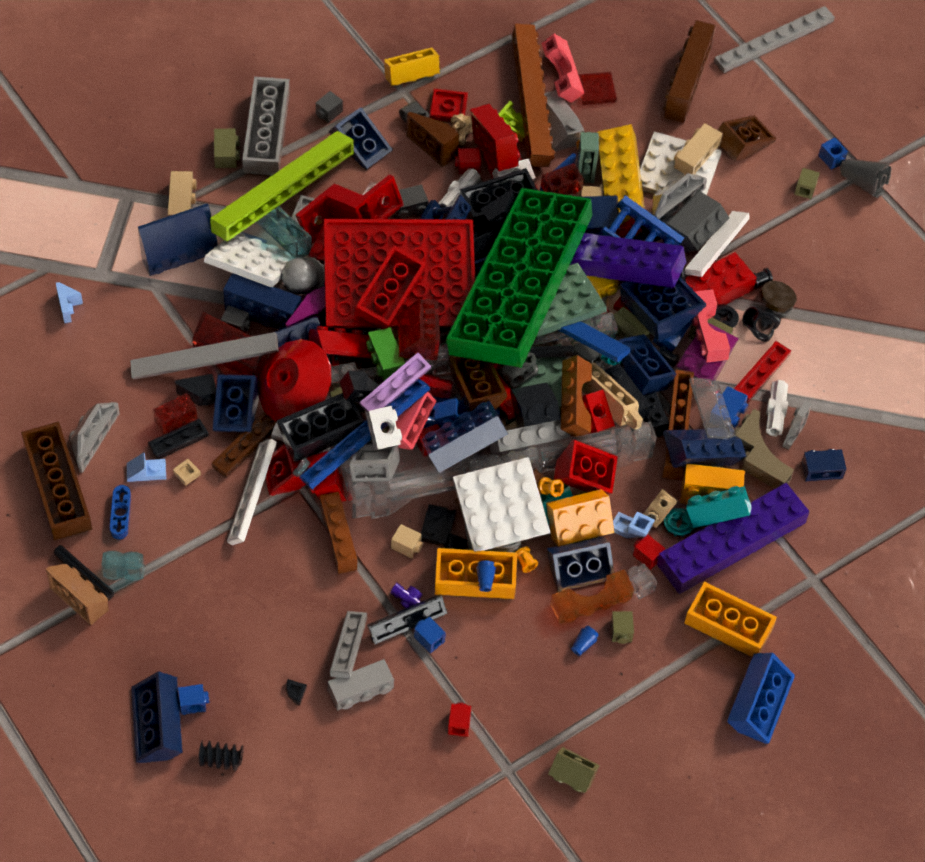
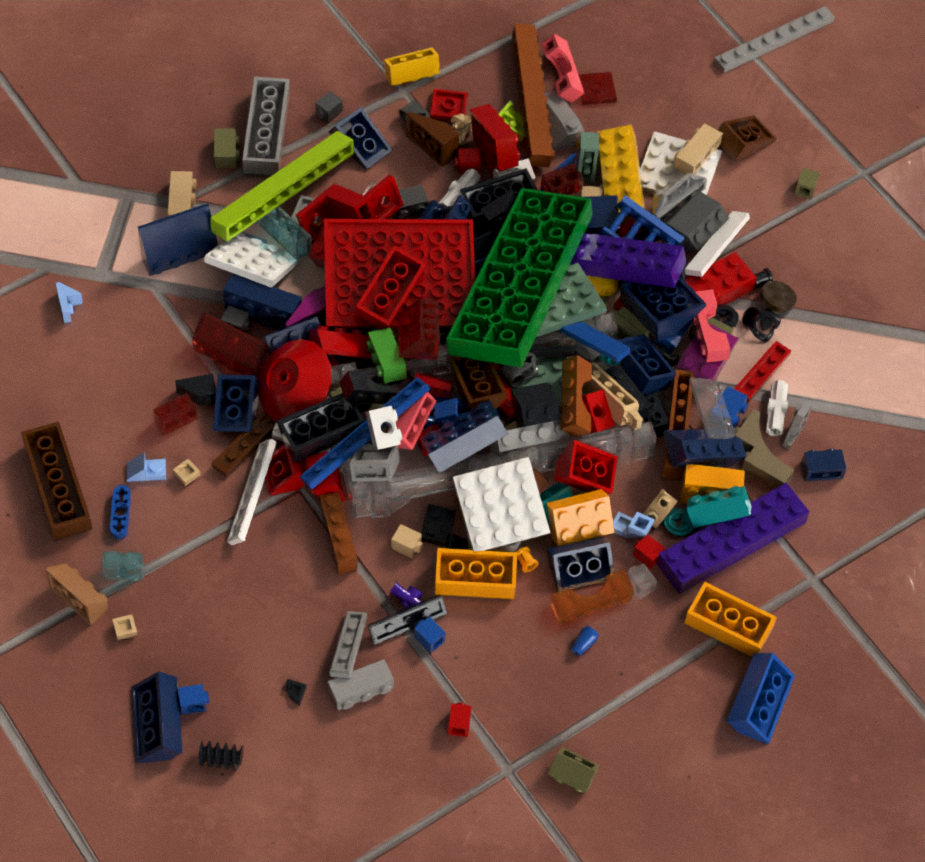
black axle [54,545,115,601] -> none
light grey wedge [69,402,120,473] -> none
light grey tile [130,332,279,380] -> none
black tile [148,418,209,459] -> none
light grey tile [282,257,325,294] -> none
clear light blue tile [292,458,310,477] -> none
lavender plate [360,353,431,412] -> none
blue cone [476,561,496,592] -> none
light orange bush [538,477,564,497] -> none
olive brick [610,611,634,644] -> none
reddish brown brick [663,20,716,123] -> none
blue brick [818,138,848,170] -> none
dark grey cone [839,159,892,198] -> none
none -> tan plate [112,614,137,640]

